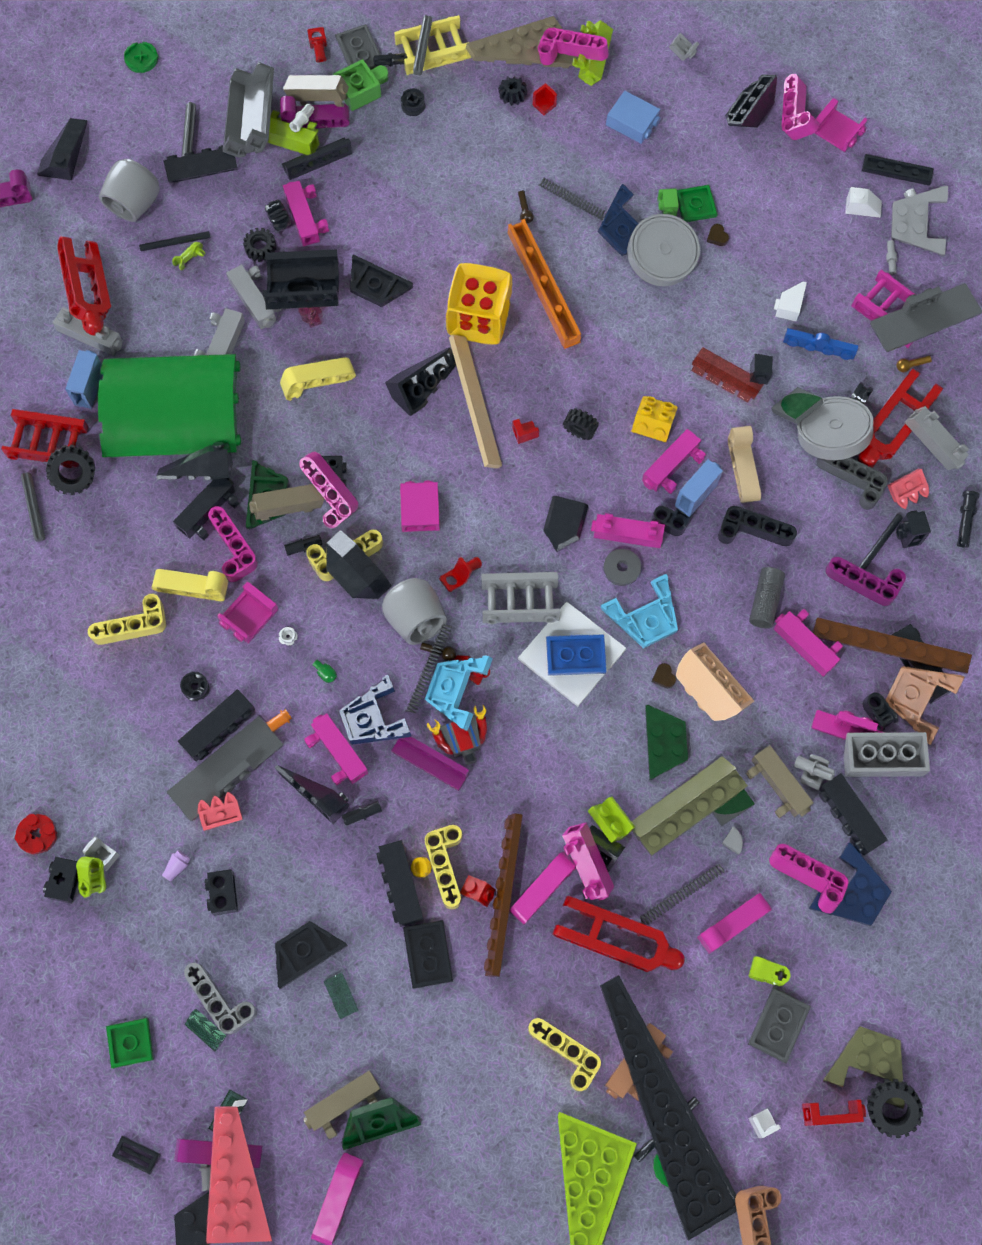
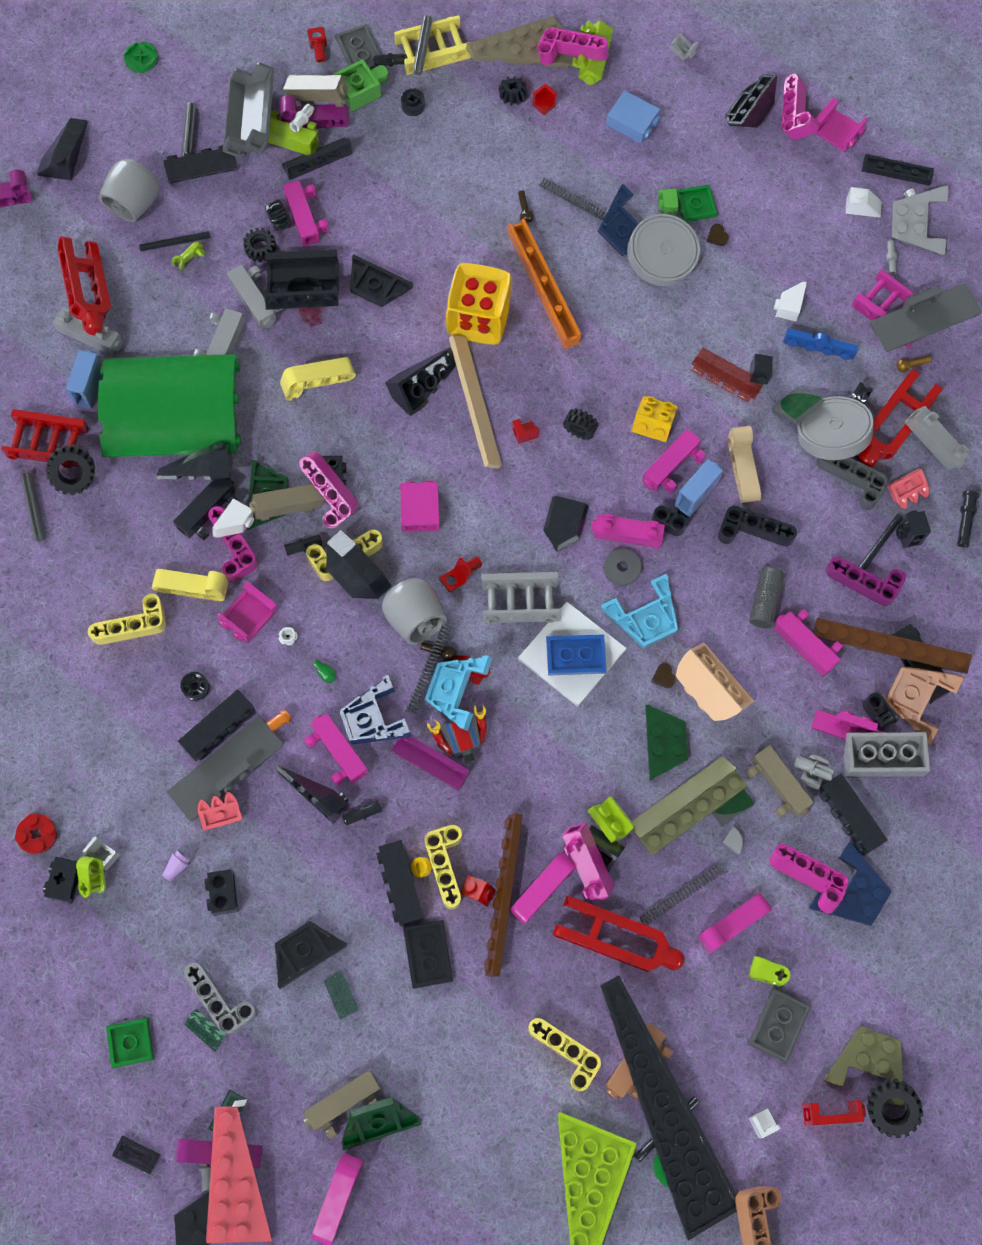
none -> white slope [213,499,254,538]

